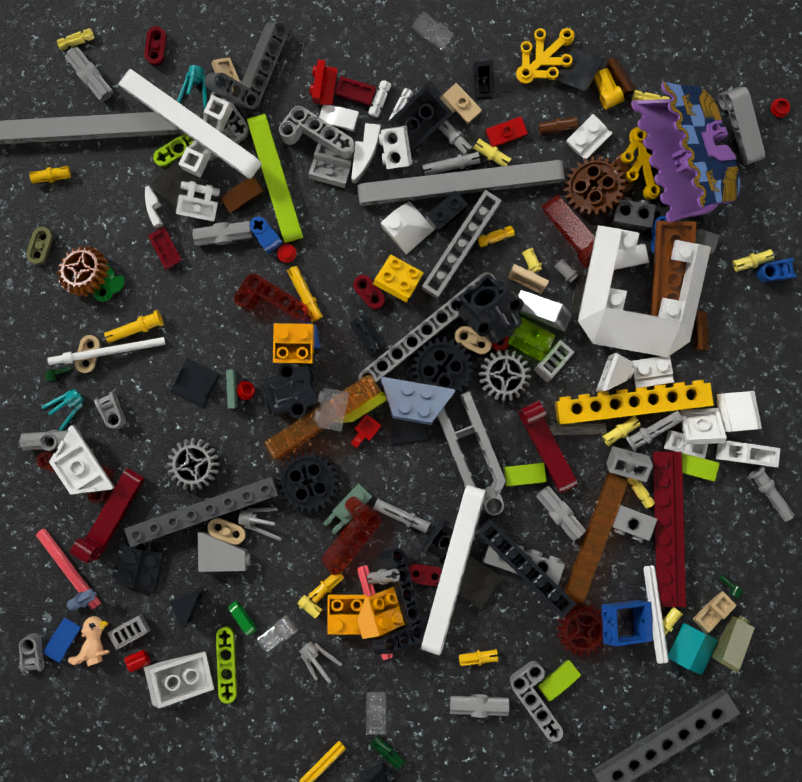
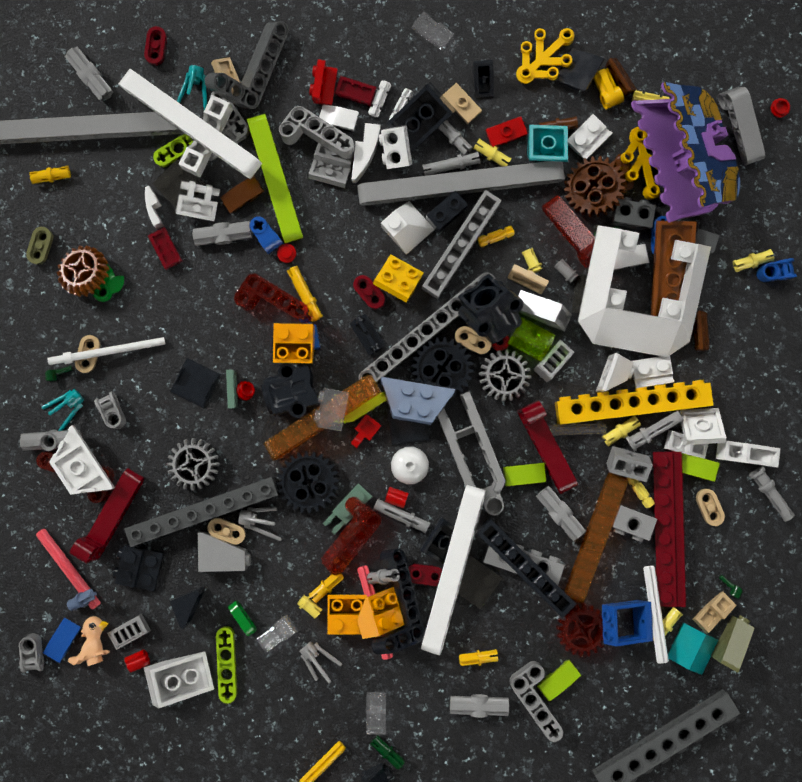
light yellow axle [57,28,95,51] -> none
yellow pin [104,310,164,344] -> none
white slope [716,391,762,432] -> none
none -> red piece [384,487,409,508]
none -> white cylinder [391,447,429,484]
none -> teal slope [527,125,568,162]
none -> tan plate [696,489,725,526]

